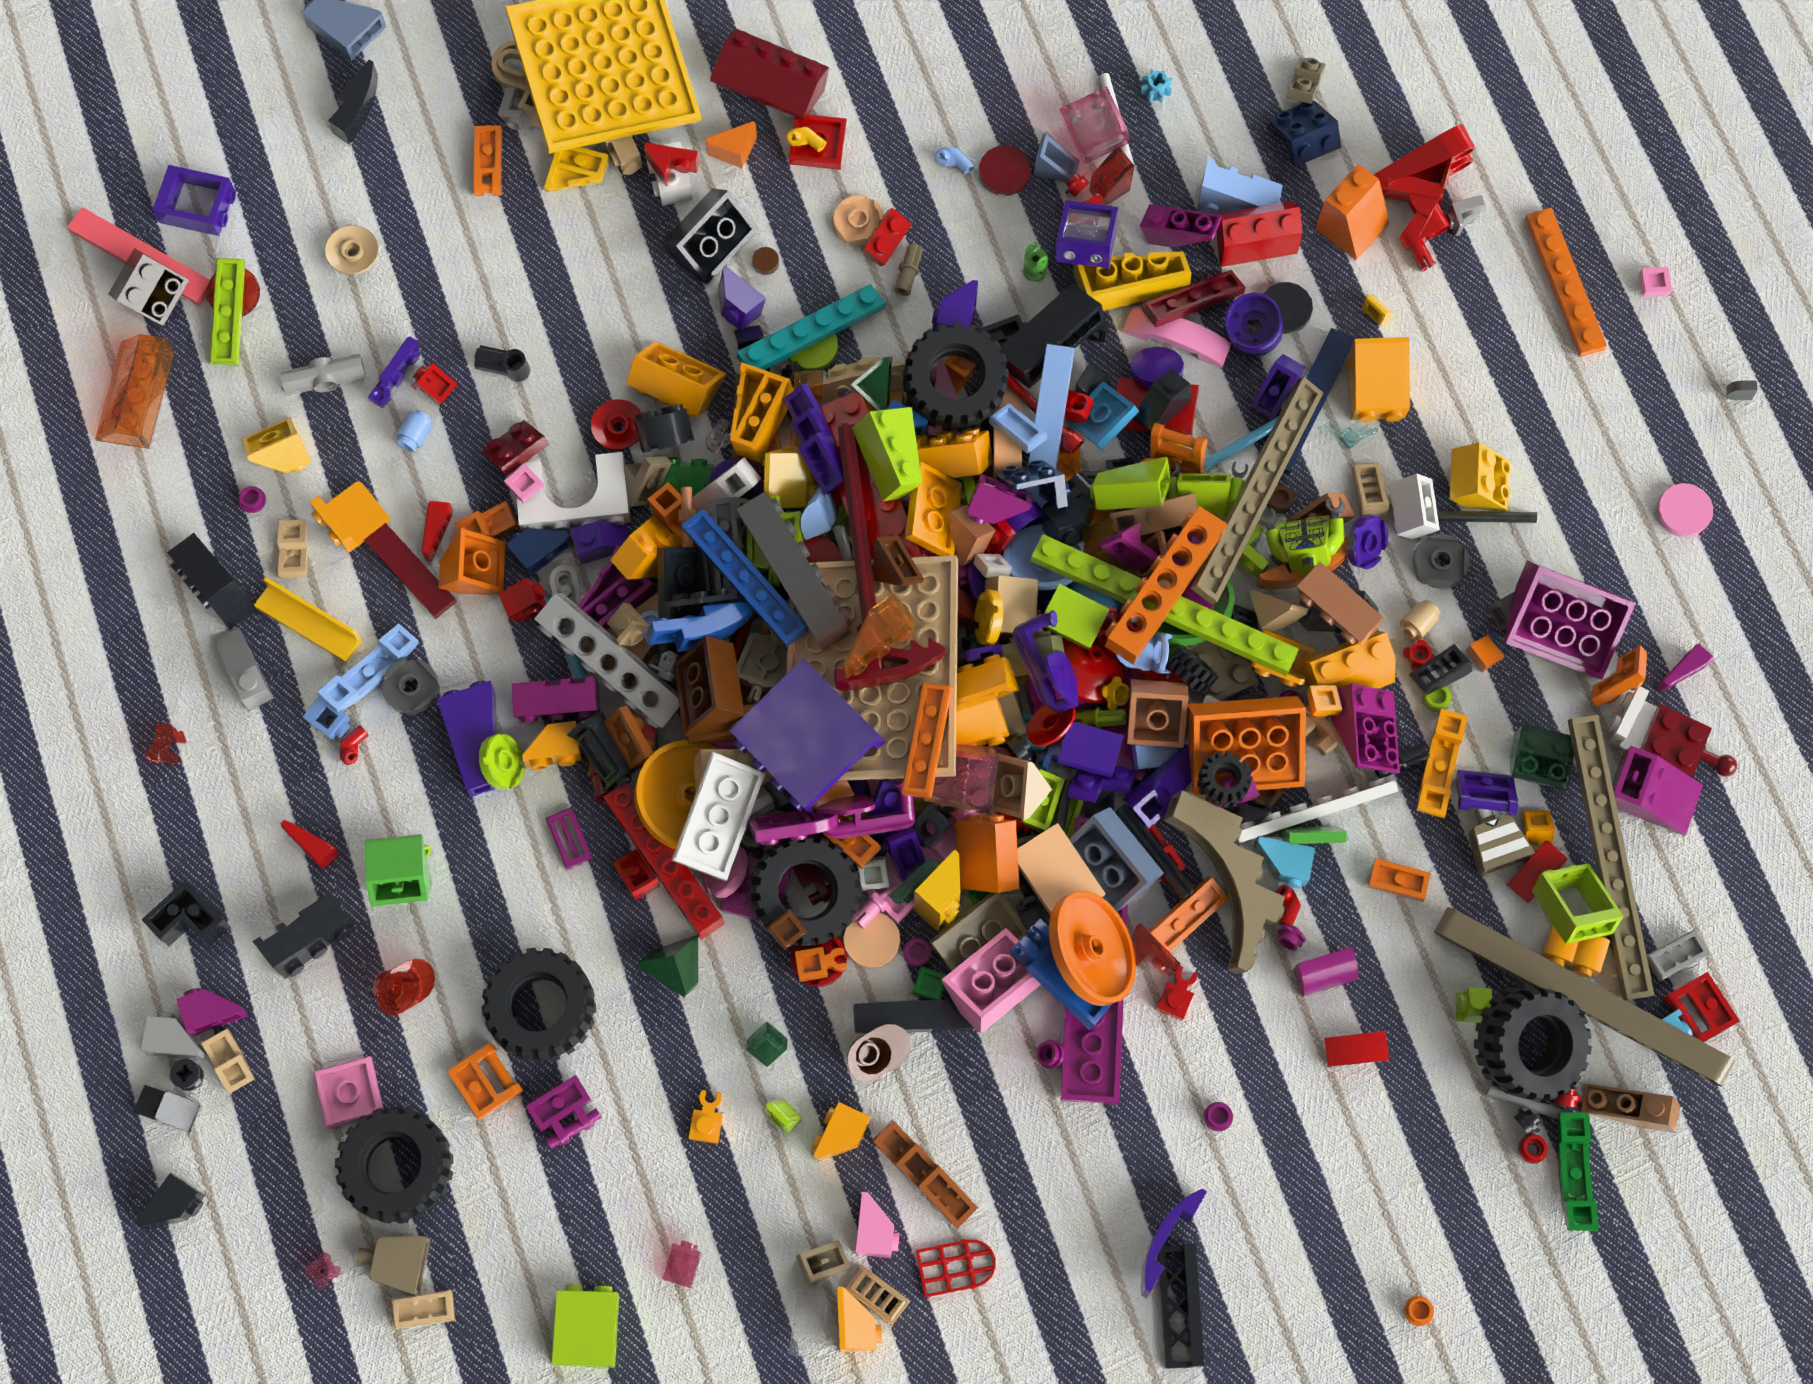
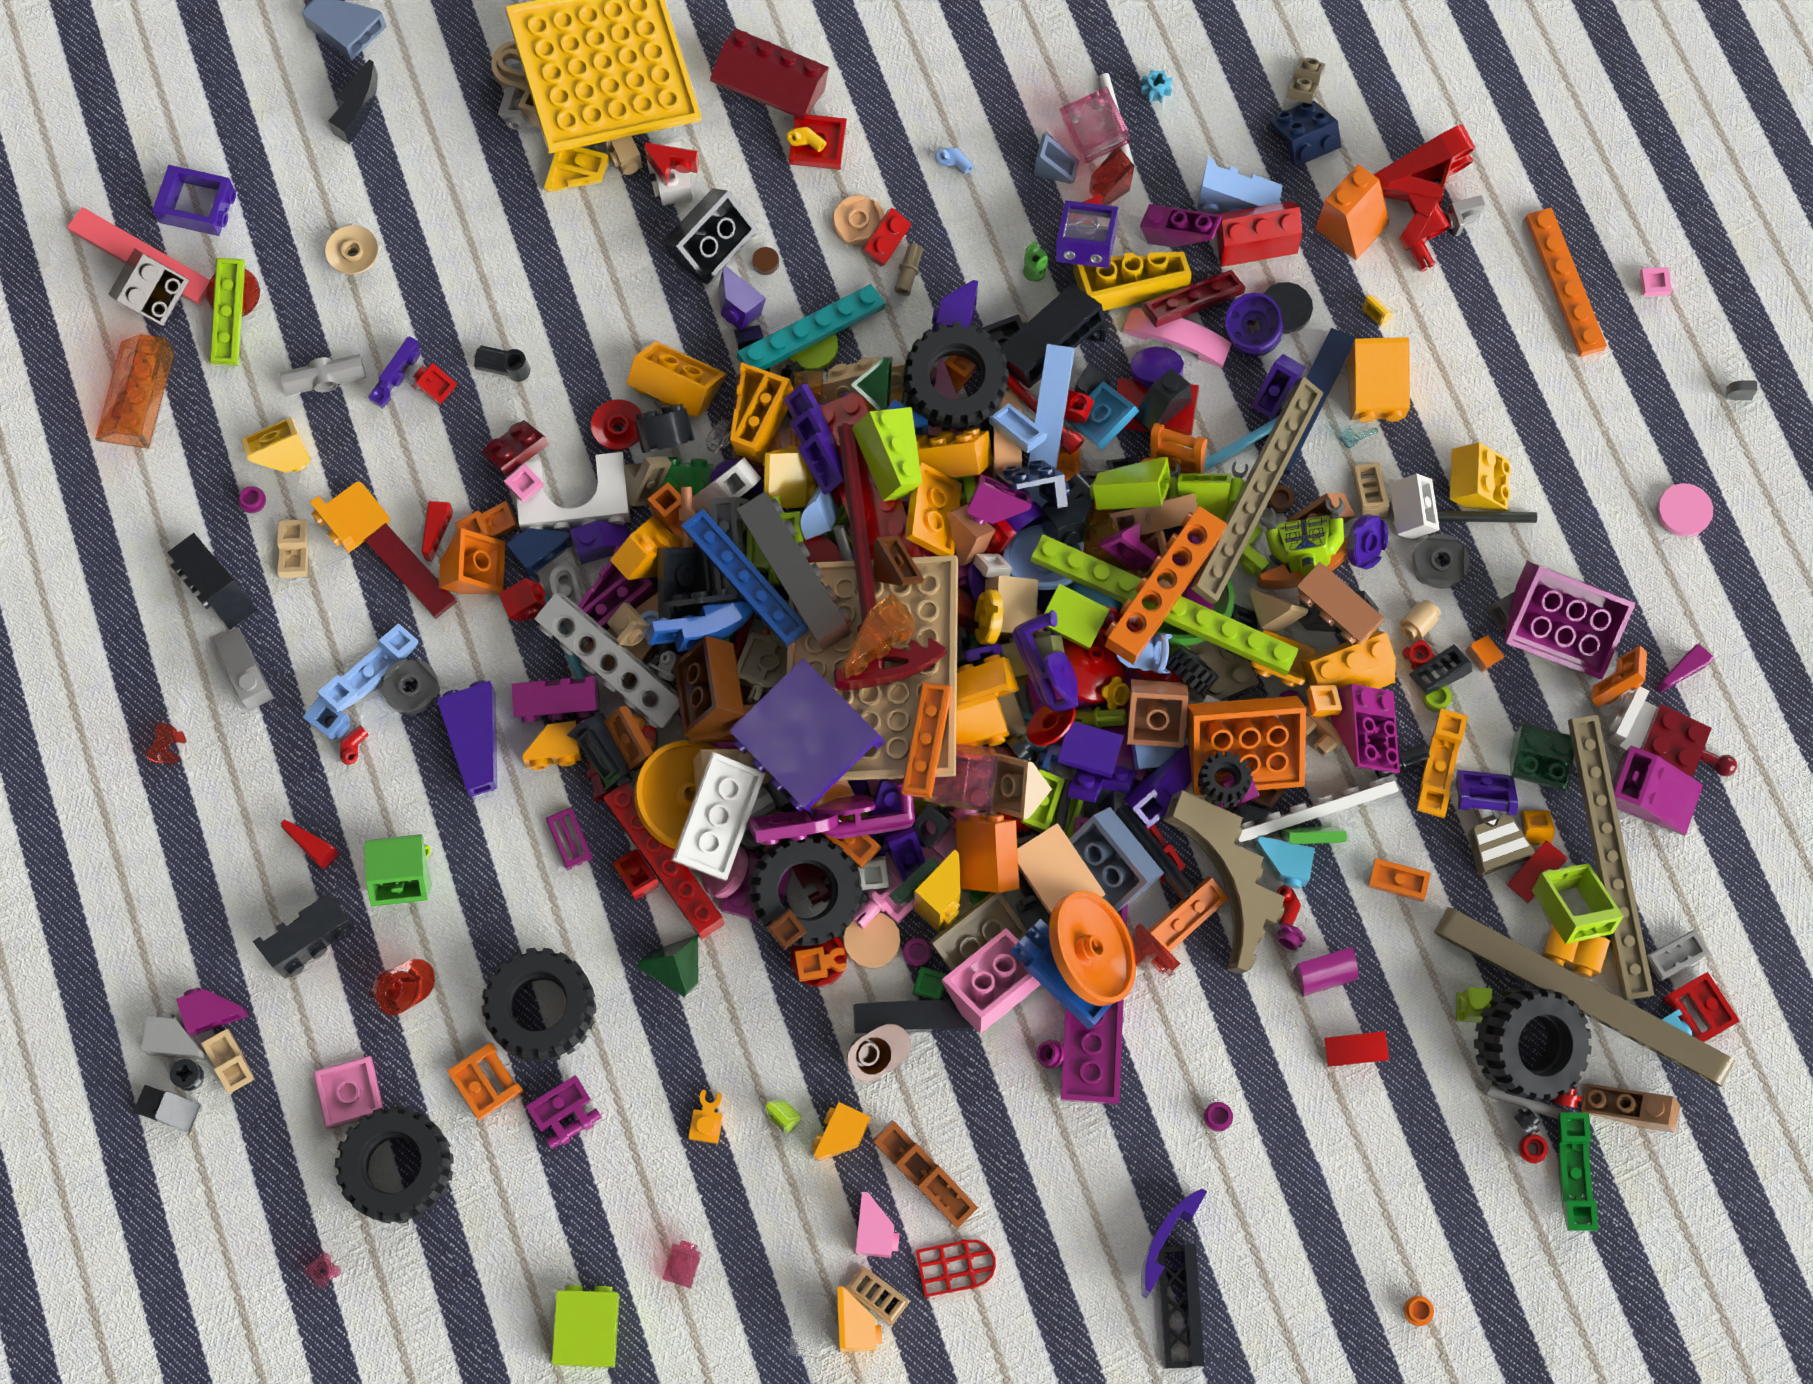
black slope [134,1173,206,1229] -> none
black brick [141,880,231,947] -> none
yellow panel [254,577,362,664] -> none
dark tan torso [356,1236,431,1295] -> none
tan plate [391,1290,455,1330] -> none
light blue brick [395,410,433,452] -> none
orange plate [473,125,502,196] -> none
lime tile [479,734,525,790] -> none
orange slope [705,121,757,168] -> none
clear green slope [746,1021,788,1067] -> none
dark tan slope [796,1240,851,1287] -> none
dark red tile [979,145,1031,196] -> none
red plate [1065,172,1090,197] -> none
red plate [1156,966,1197,1021] -> none

